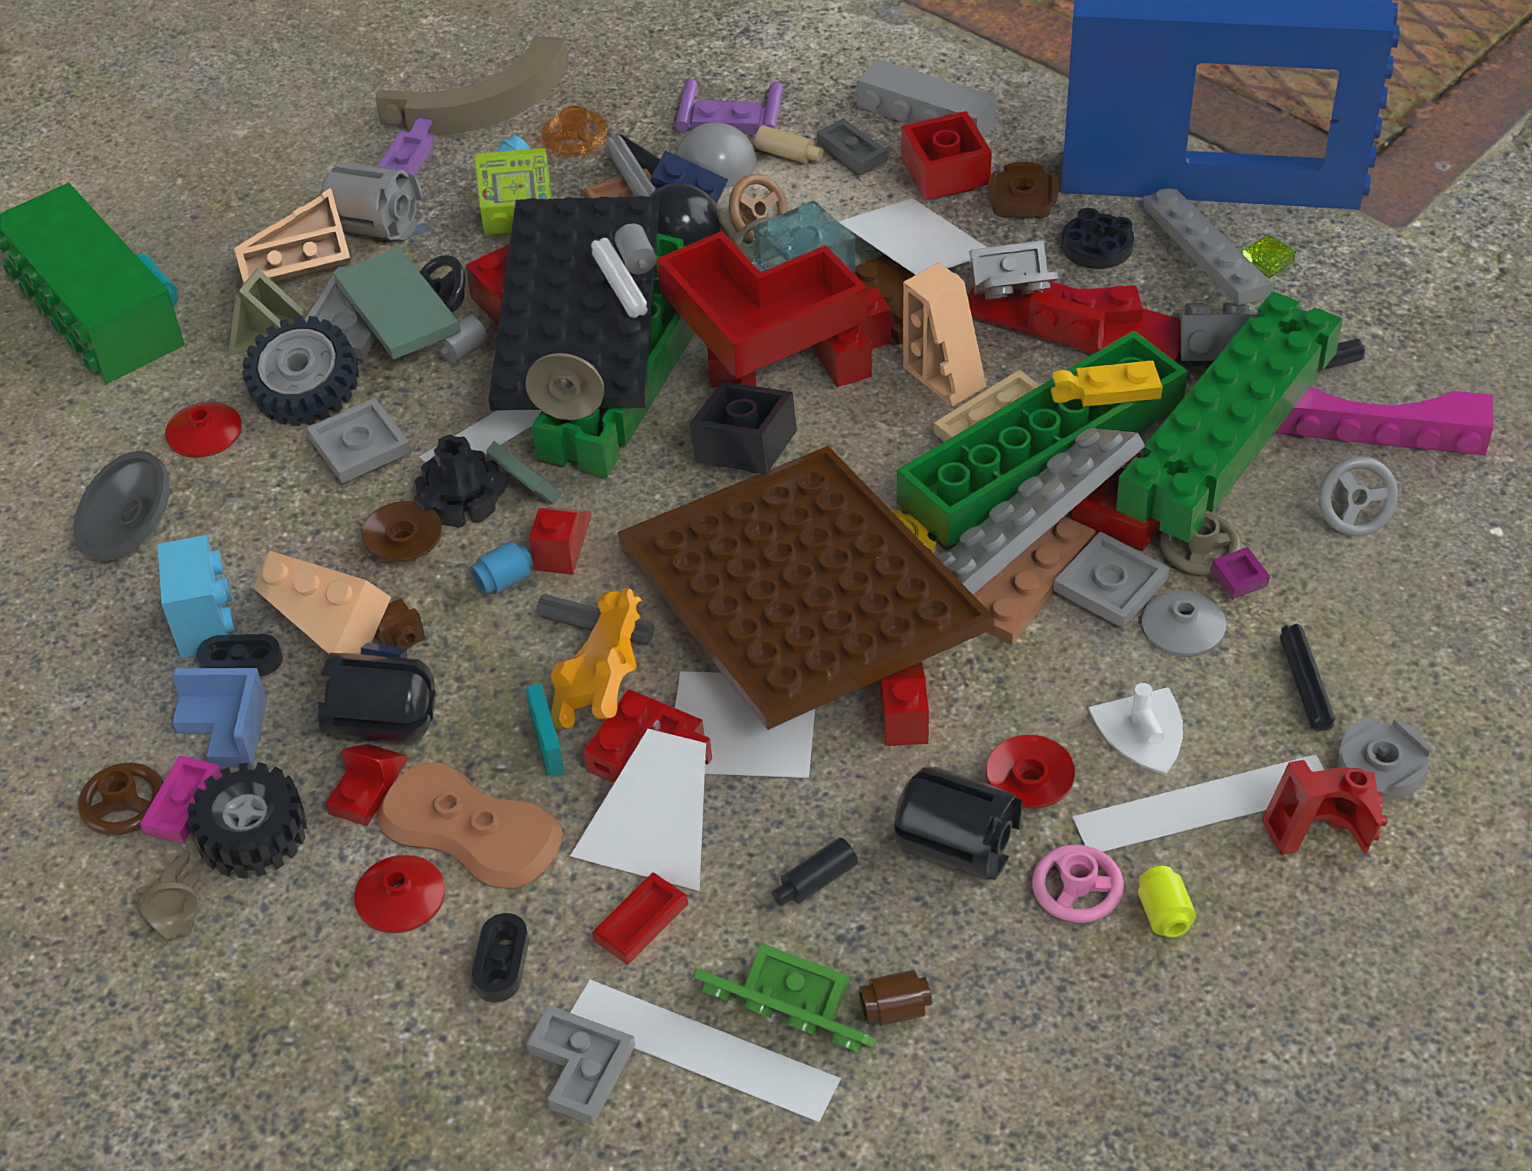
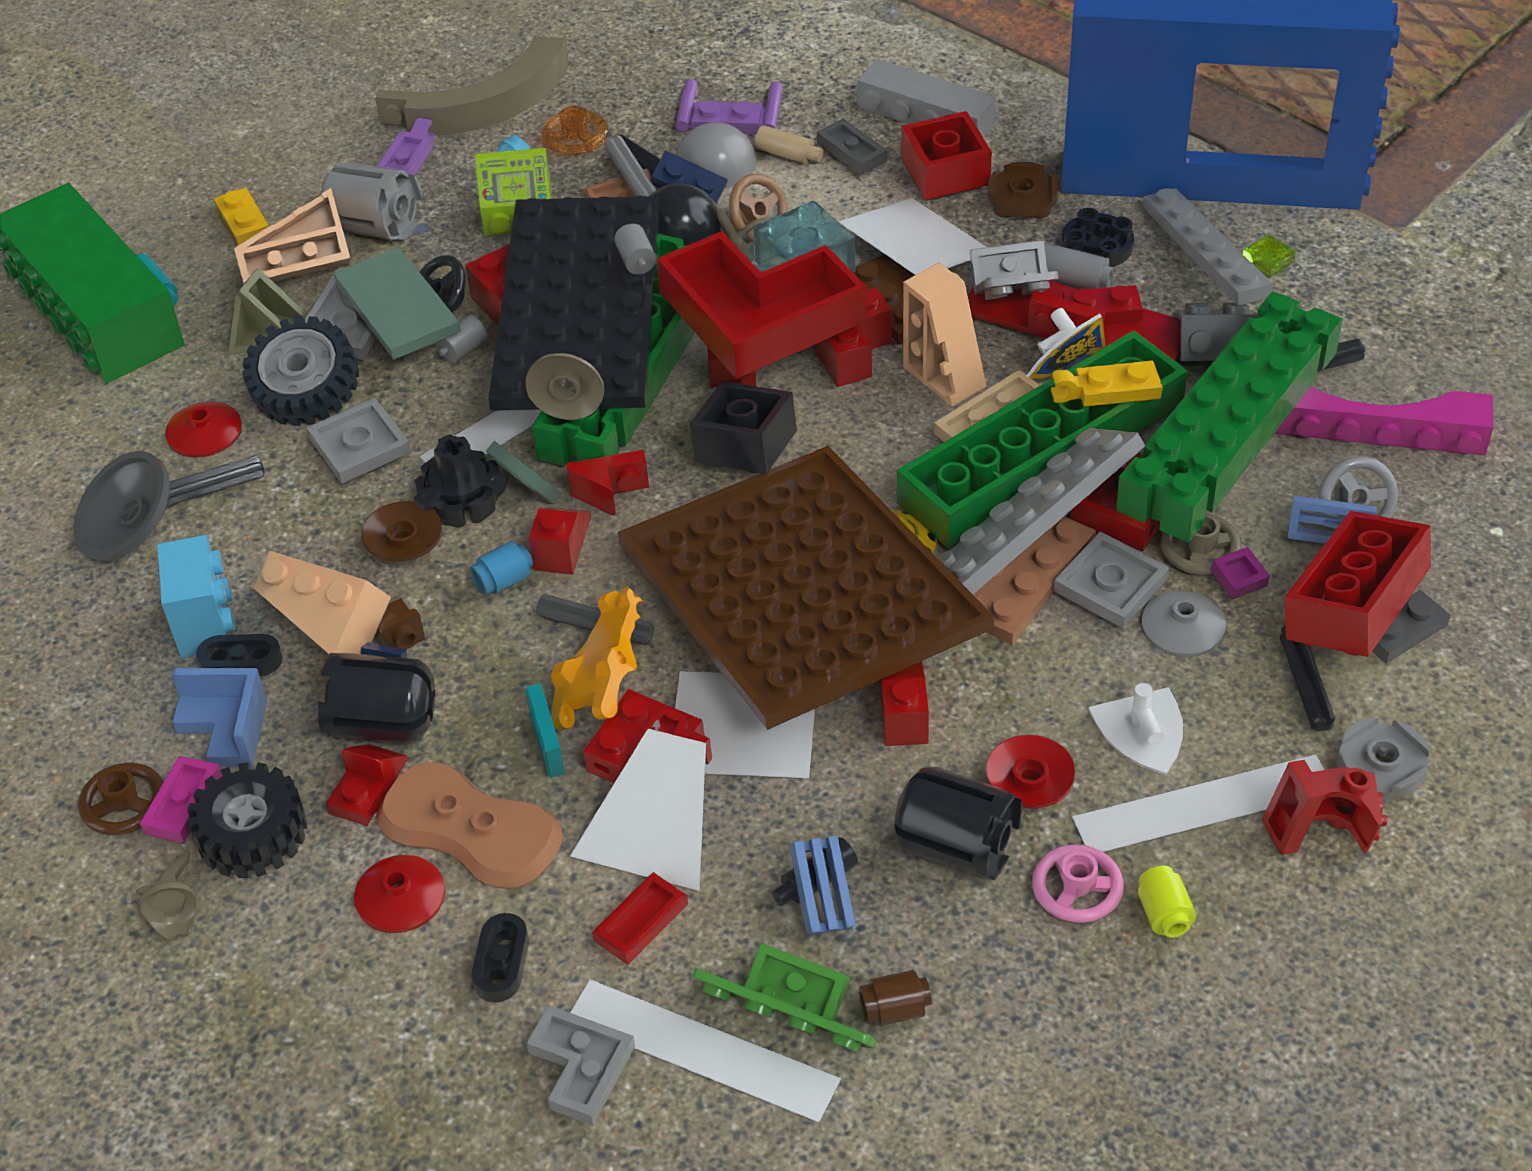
white axle [591,238,648,318] -> none
none -> black axle [167,455,265,507]
none -> yellow plate [214,187,269,246]
none -> red slope [566,449,649,515]
none -> medium blue tile [789,836,856,936]
none -> shield [1026,308,1106,379]
none -> light grey brick [1044,242,1114,289]
none -> red brick [1285,511,1431,657]
none -> medium blue tile [1287,495,1377,544]
none -> dark grey plate [1372,590,1451,664]

